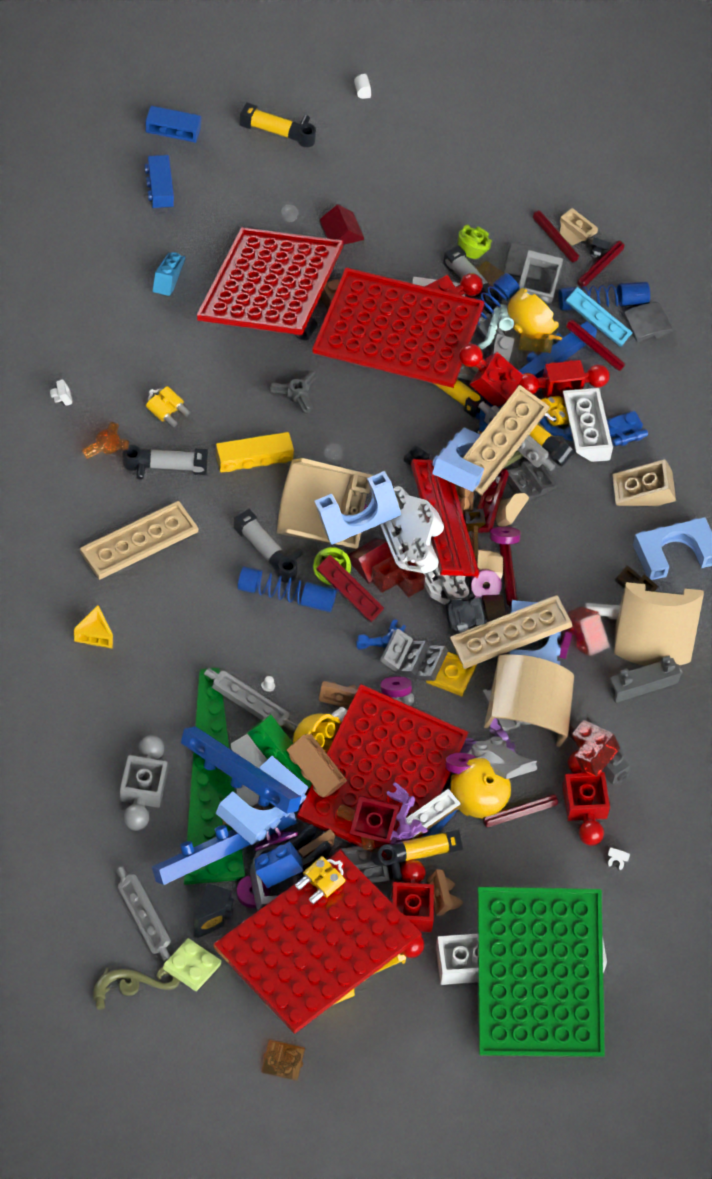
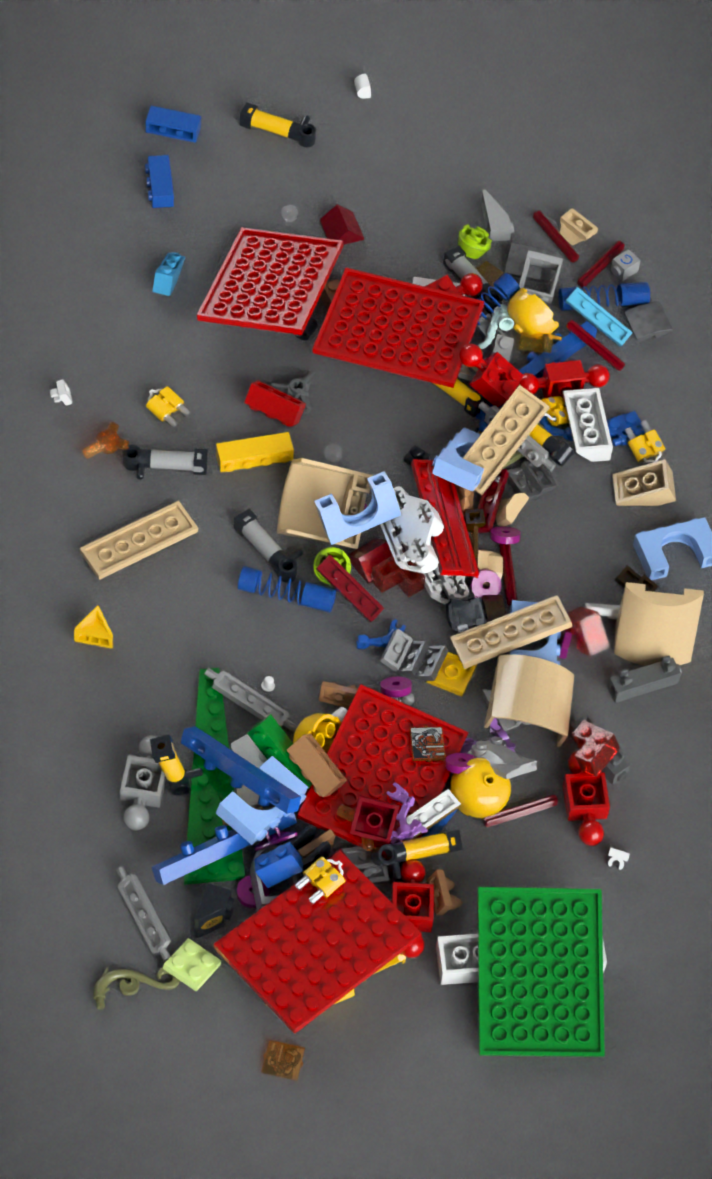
black tile [586,237,610,257] -> none
none -> black piece [150,734,203,796]
none -> red brick [244,380,306,427]
none -> piece [409,725,446,762]
none -> light grey slope [481,190,514,241]
none -> light grey brick [611,249,641,281]
none -> yellow piece [625,420,666,463]

